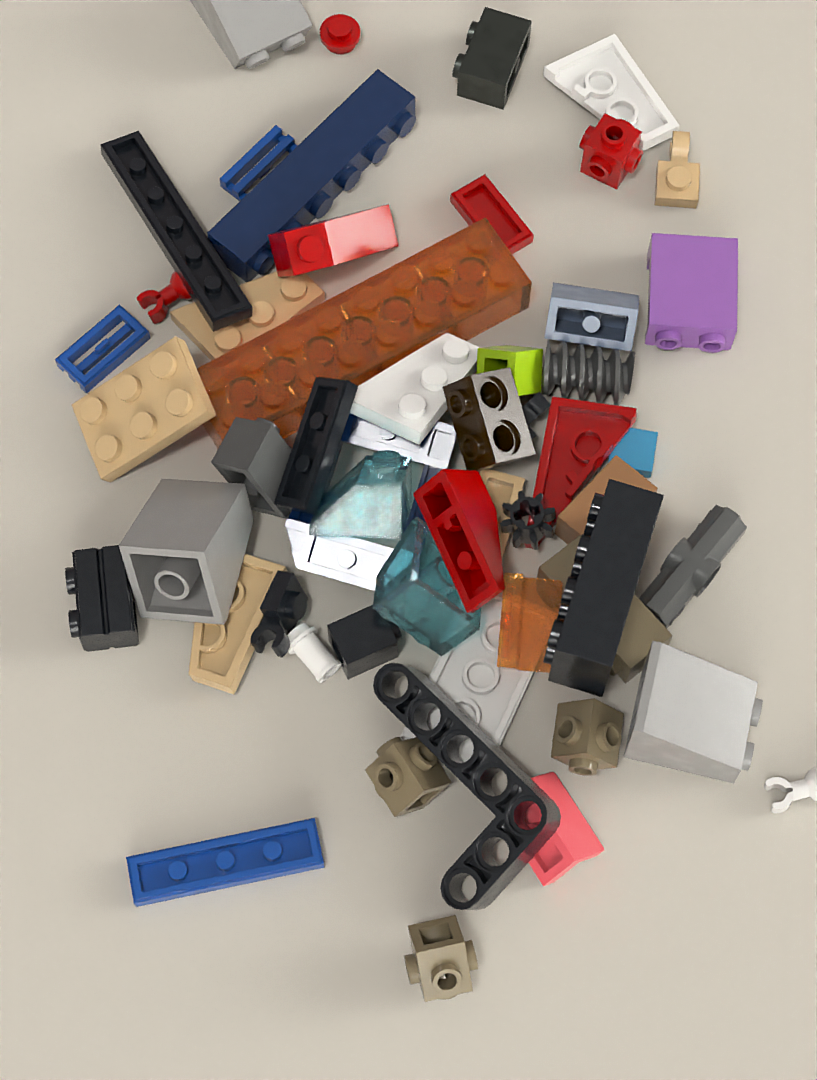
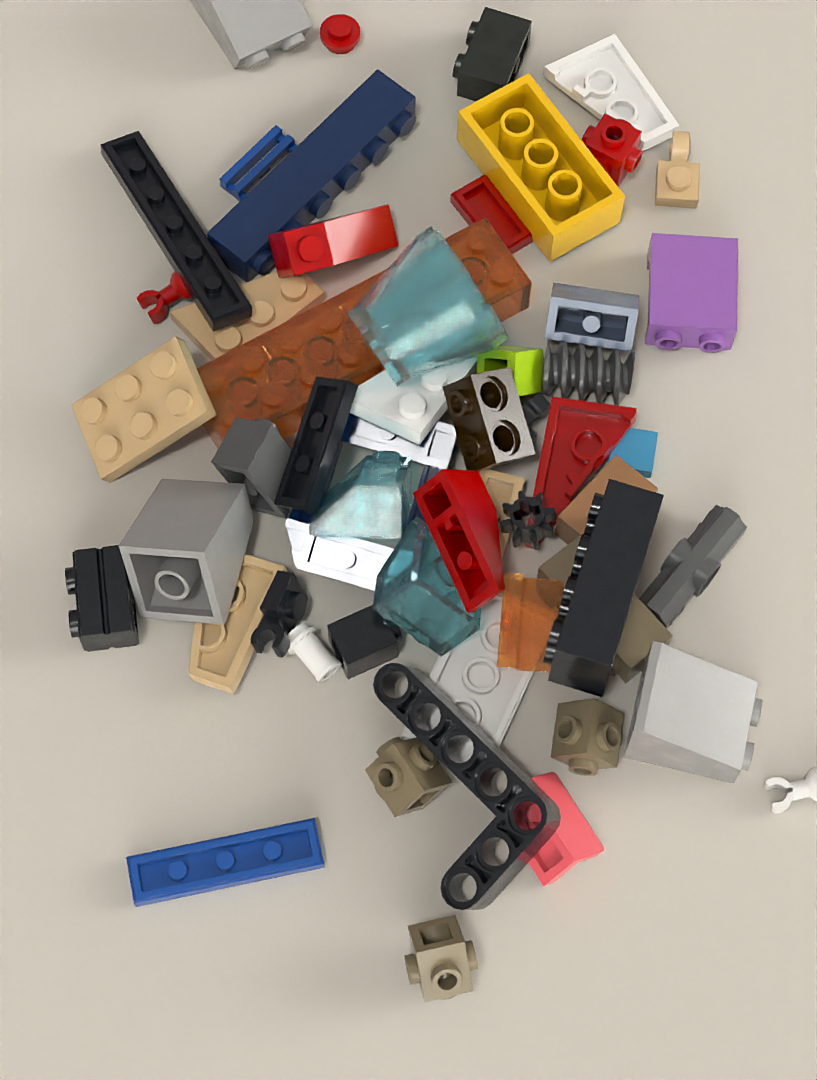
blue tile [55,304,151,394] -> none
none -> clear light blue cone [347,226,508,387]
none -> yellow brick [457,73,625,262]

